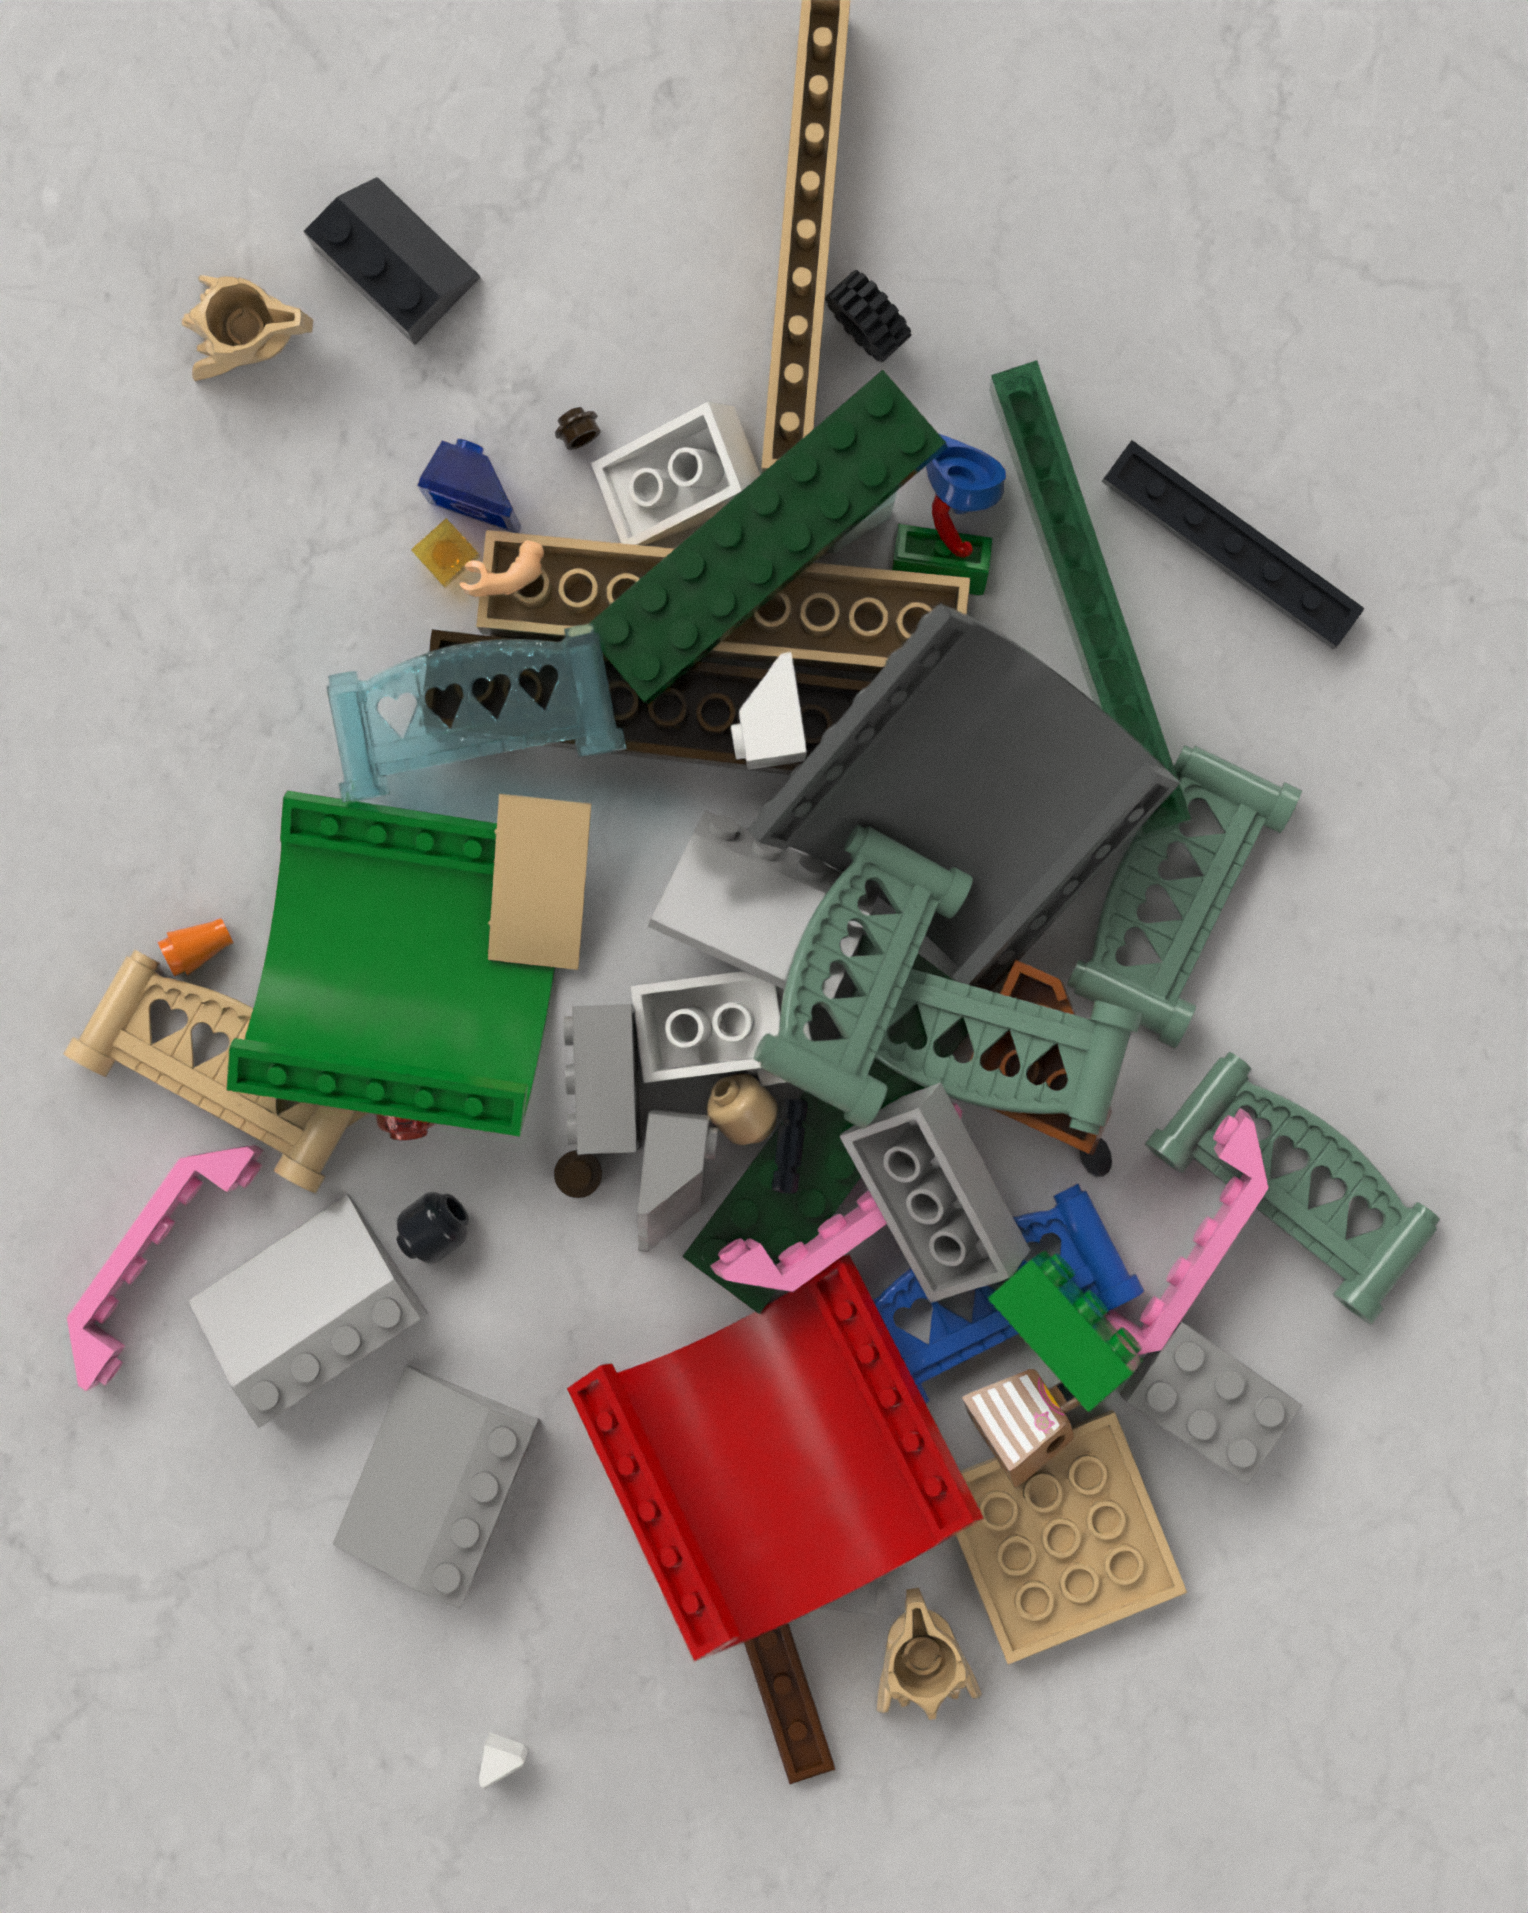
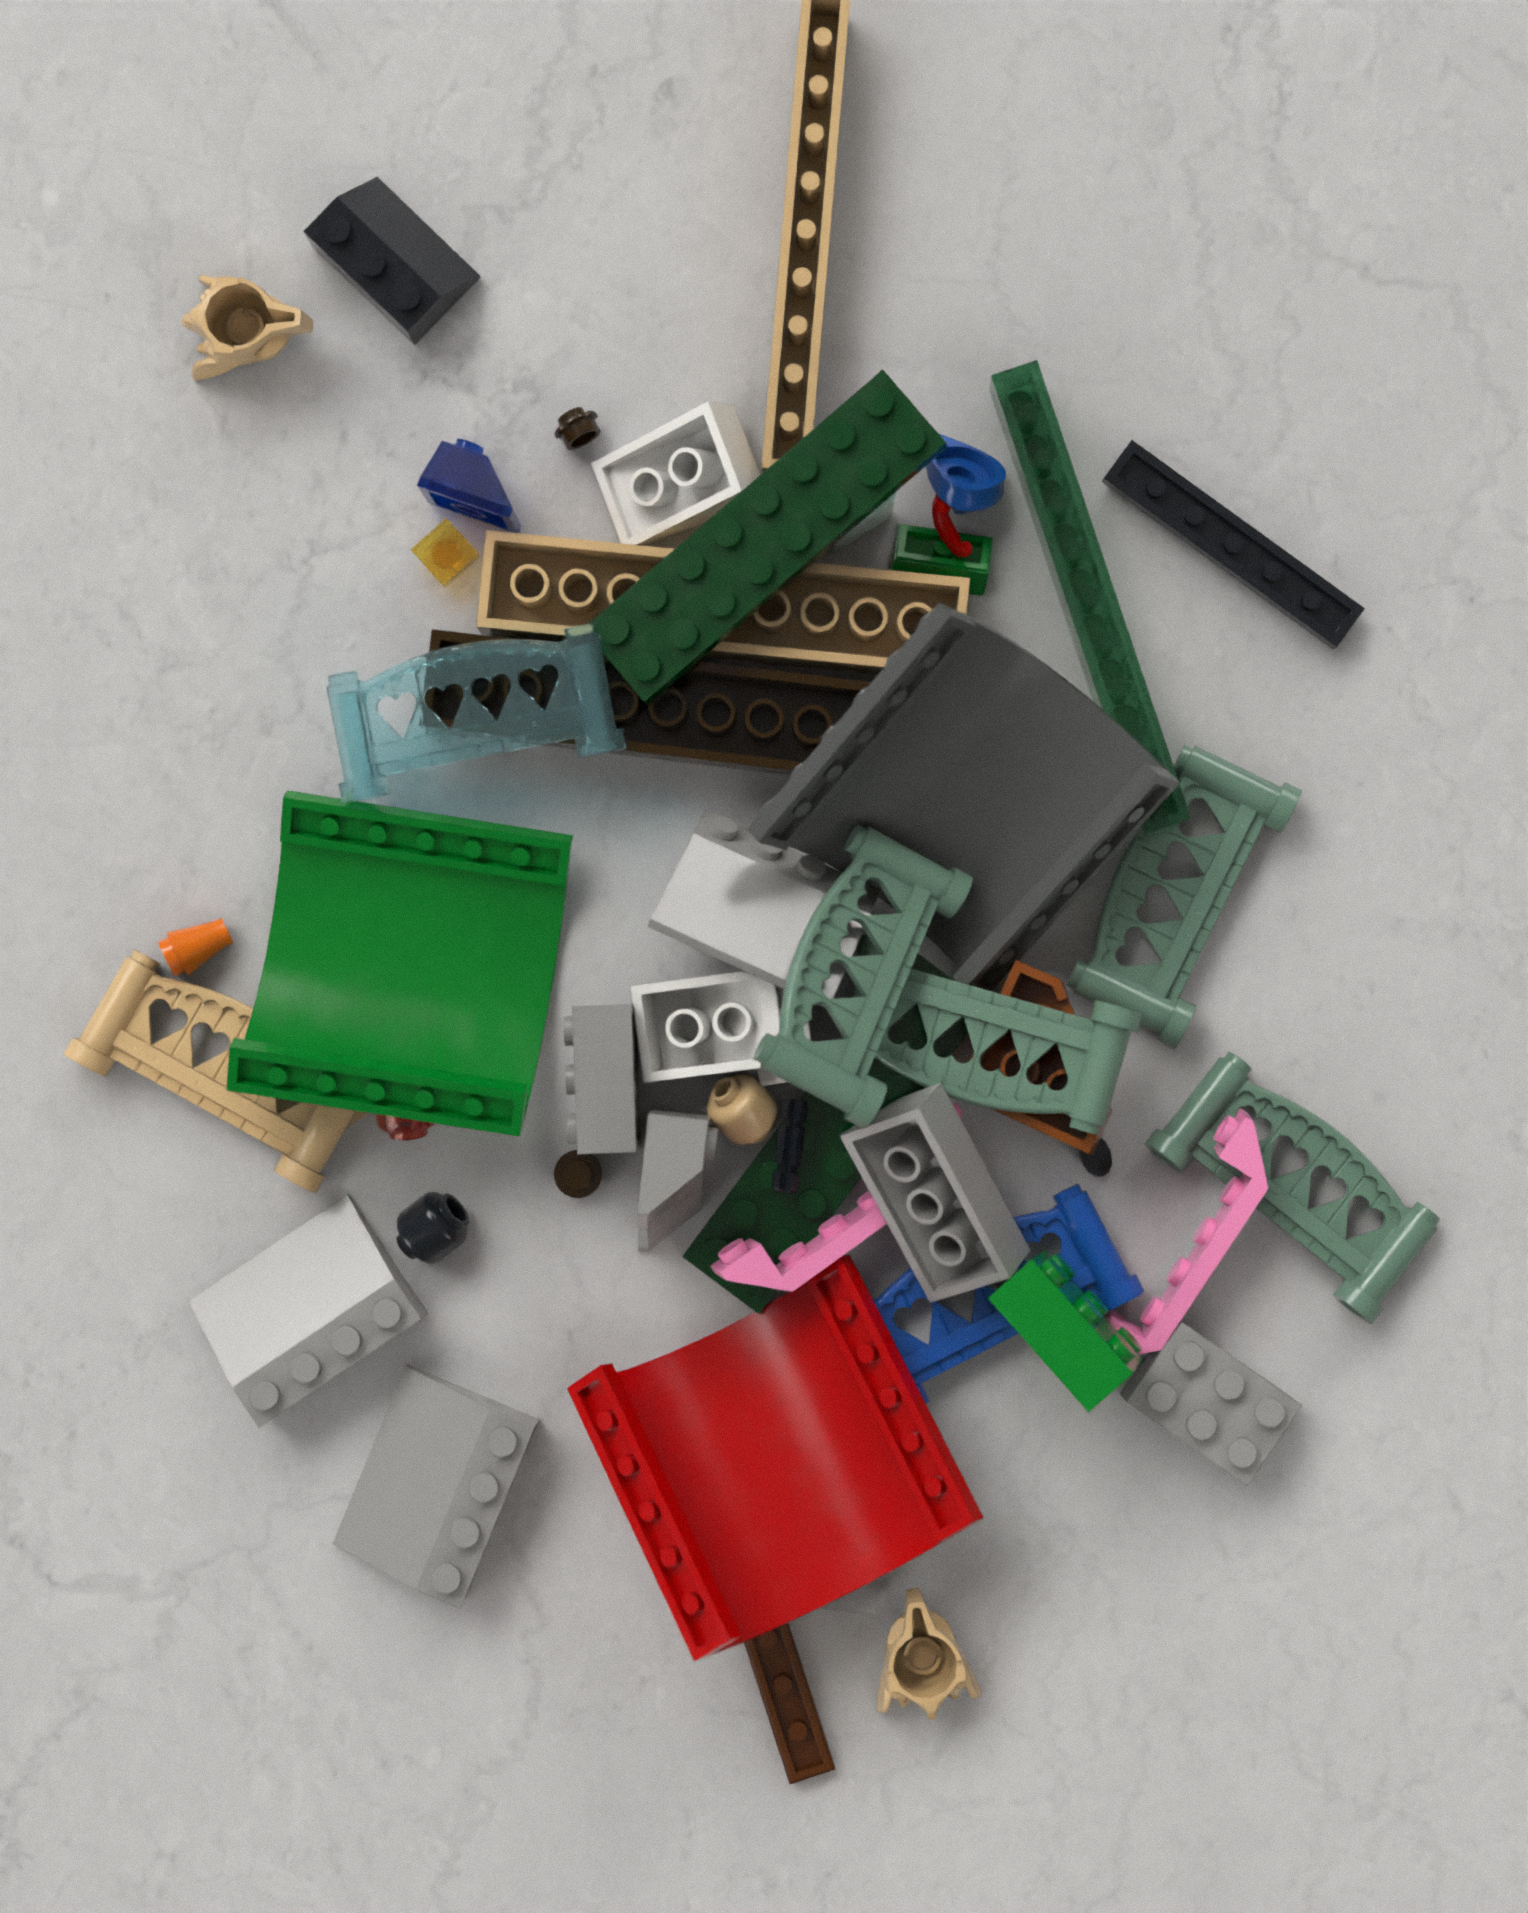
bright pink slope [67,1145,263,1391] -> none
light nougat piece [459,540,544,597] -> none
white slope [479,1732,528,1789] -> none
tan window [488,794,592,970] -> none
white slope [731,652,807,770] -> none
black tyre [825,270,912,363] -> none
tan plate [956,1410,1187,1664] -> none
medium nougat torso [962,1369,1080,1488] -> none

